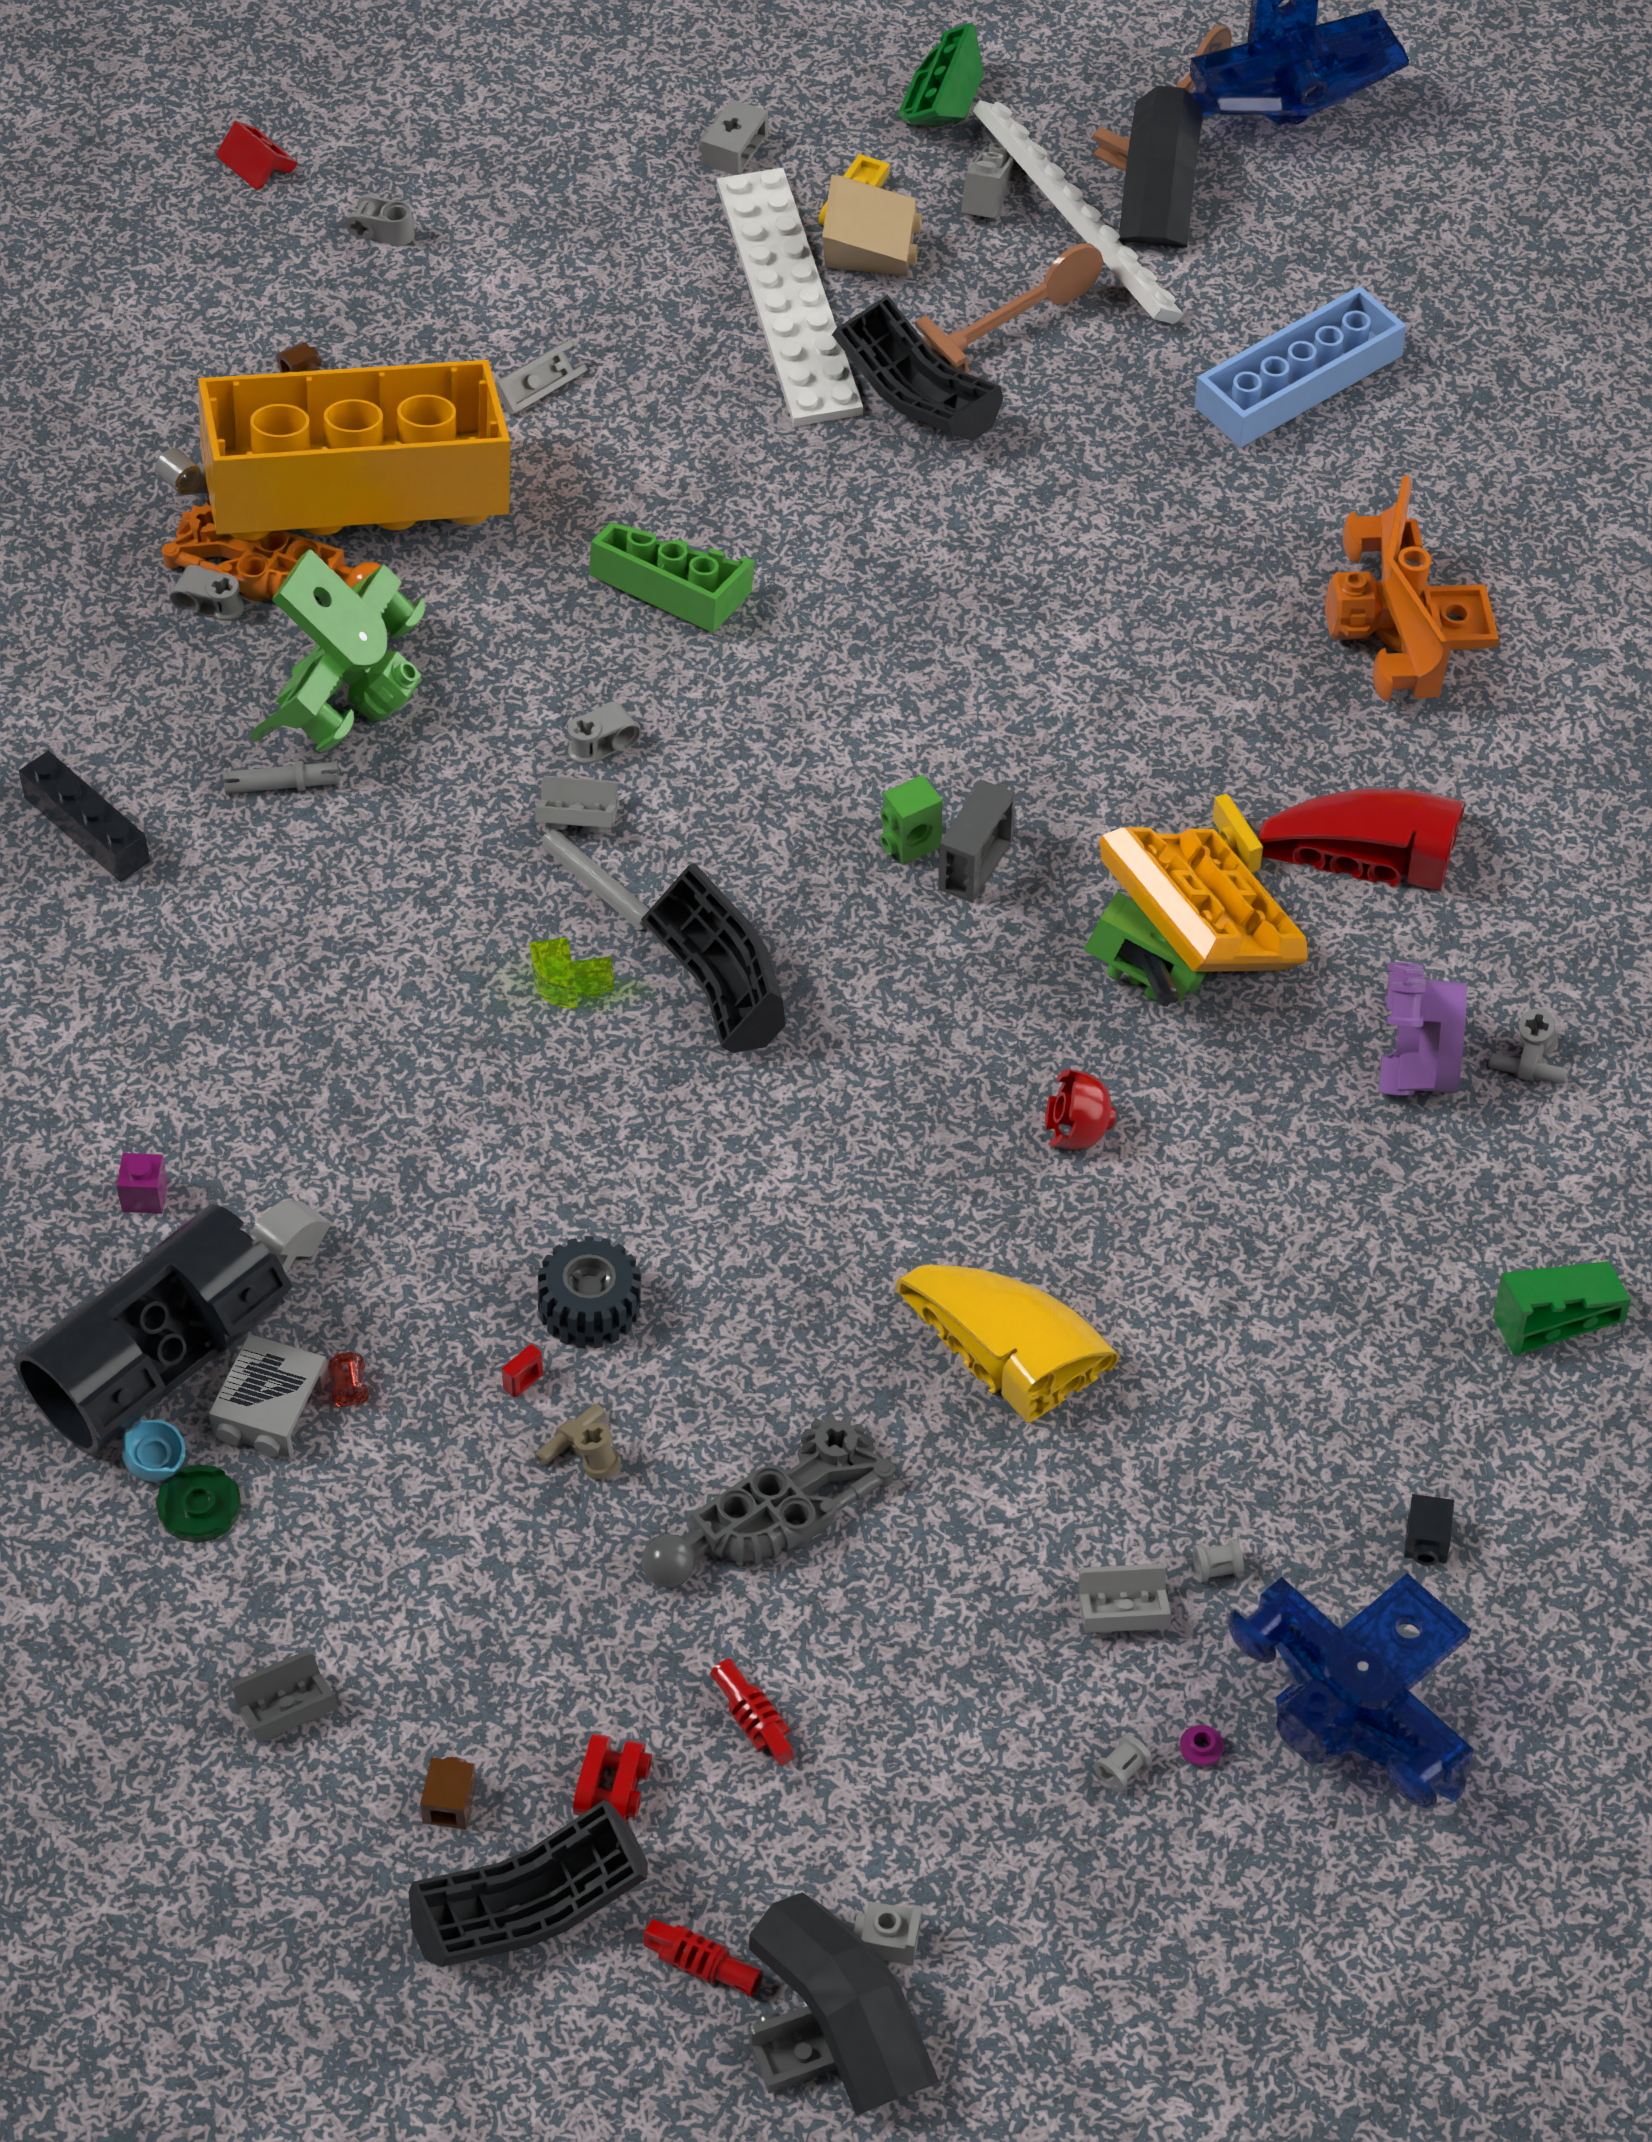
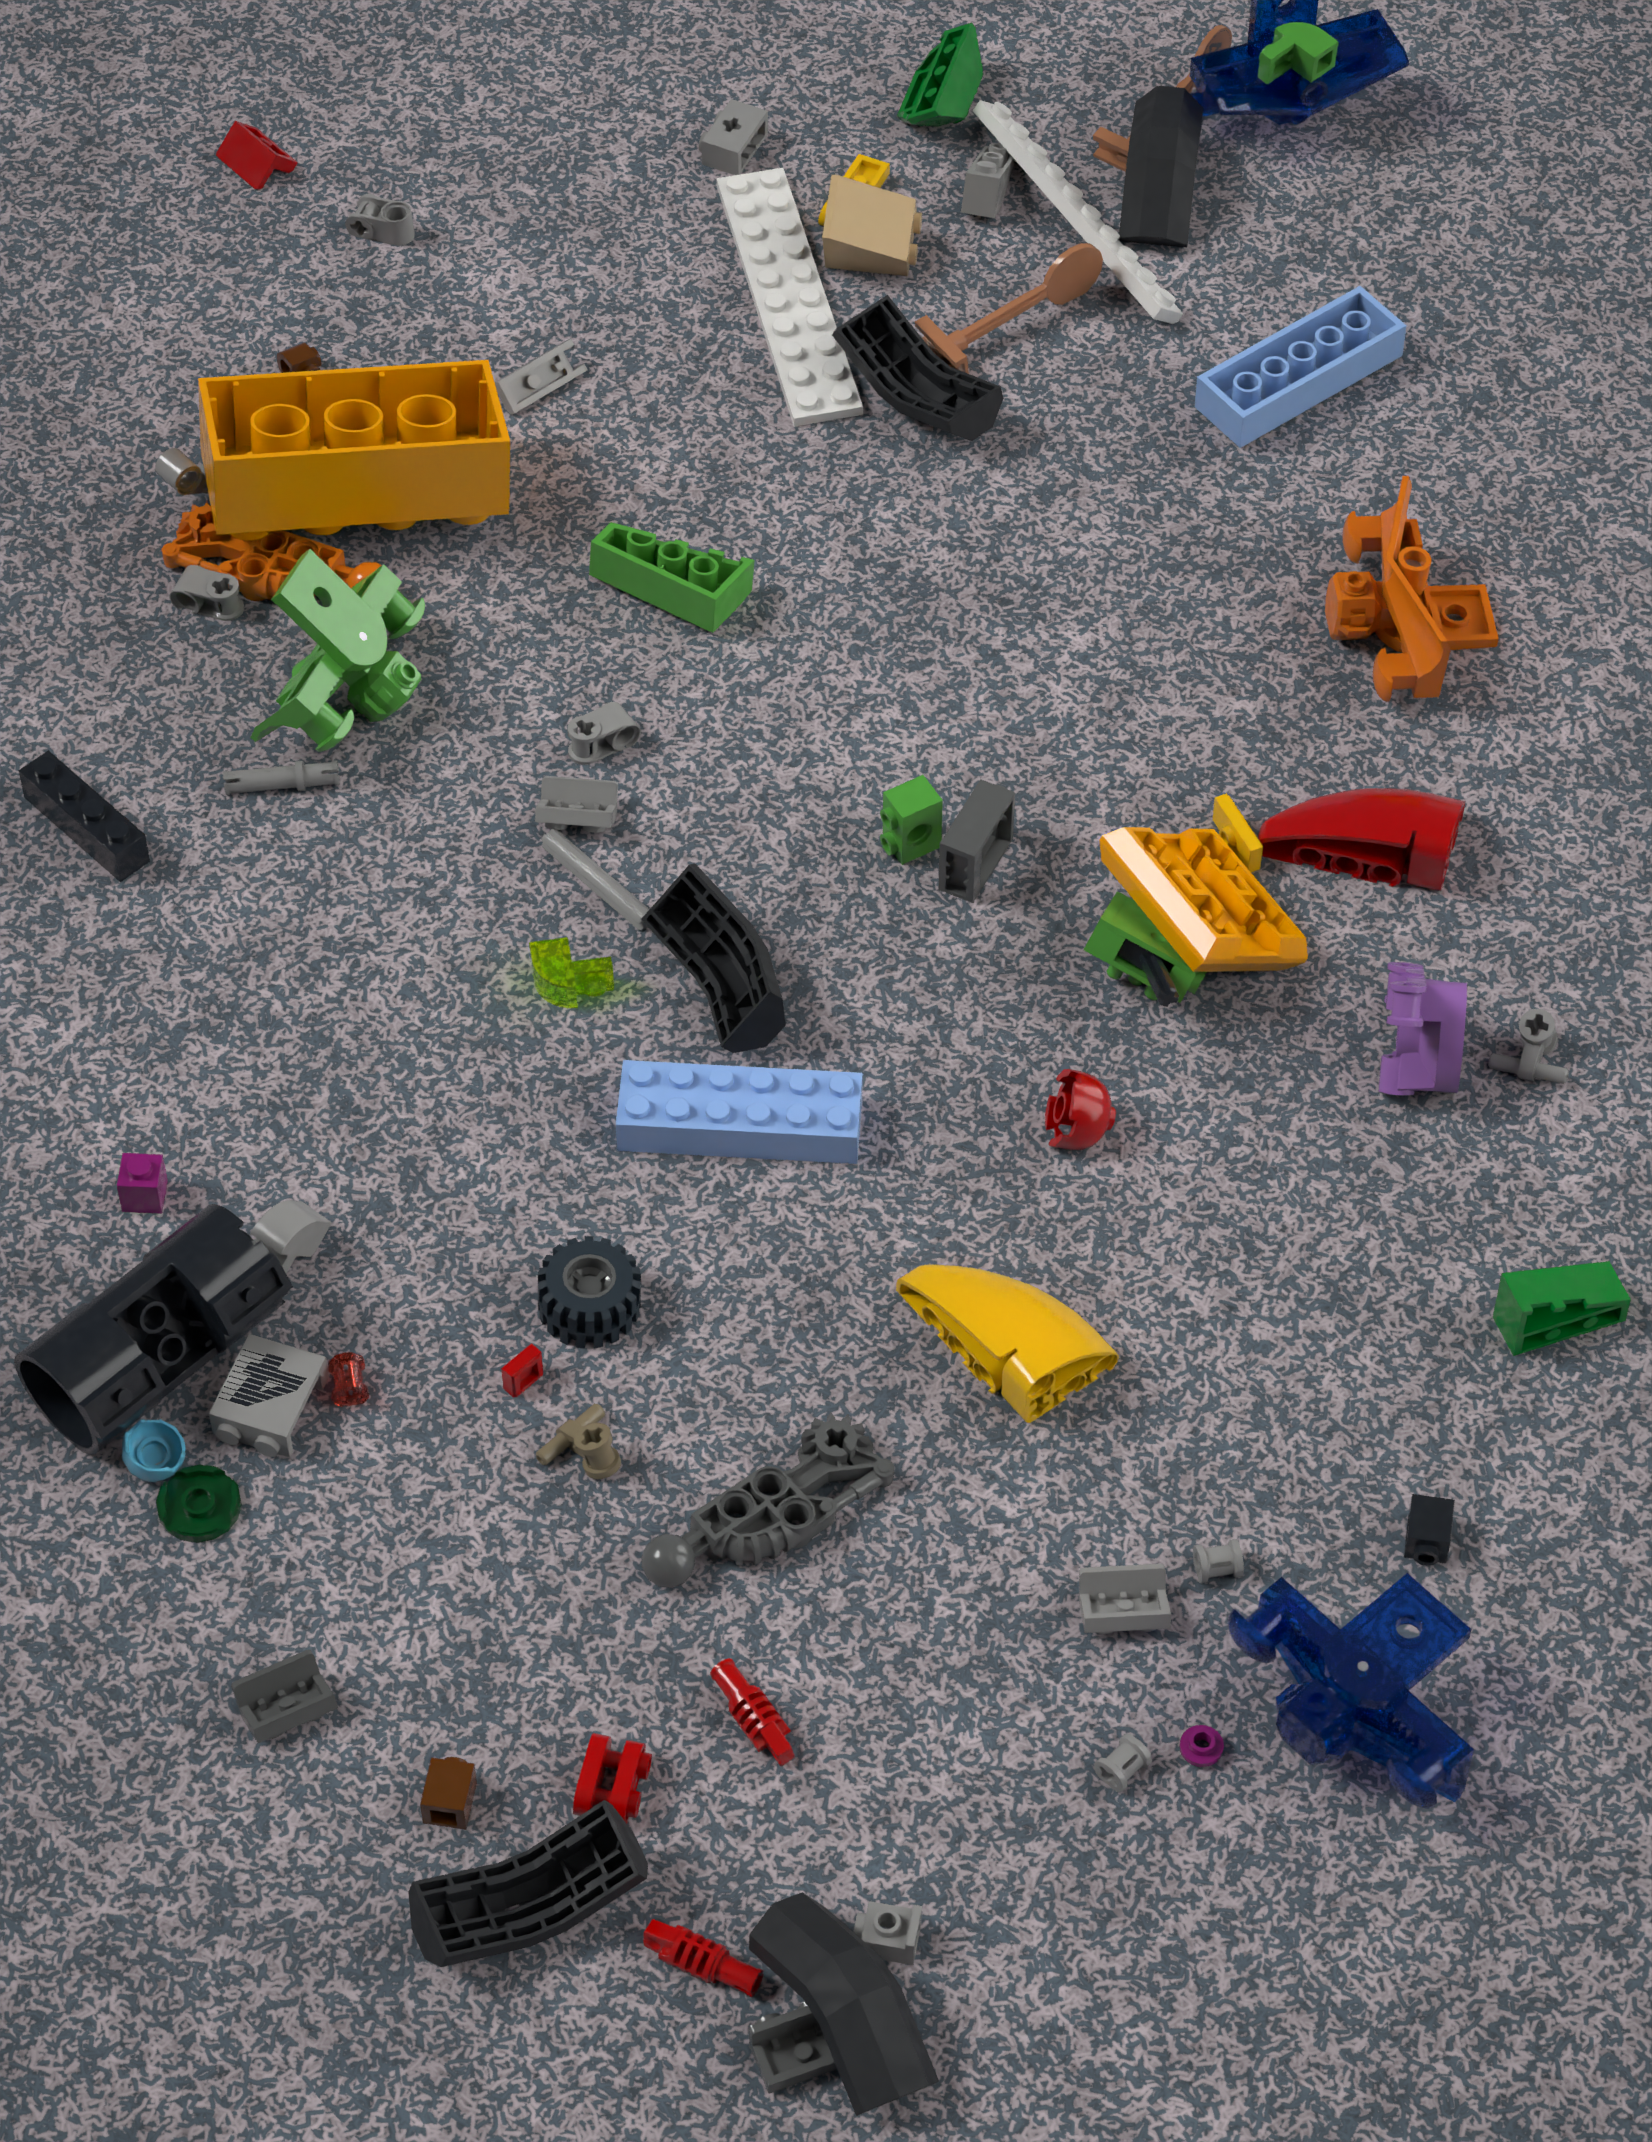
none -> light blue brick [616,1060,863,1164]
none -> bright green brick [1258,22,1338,84]

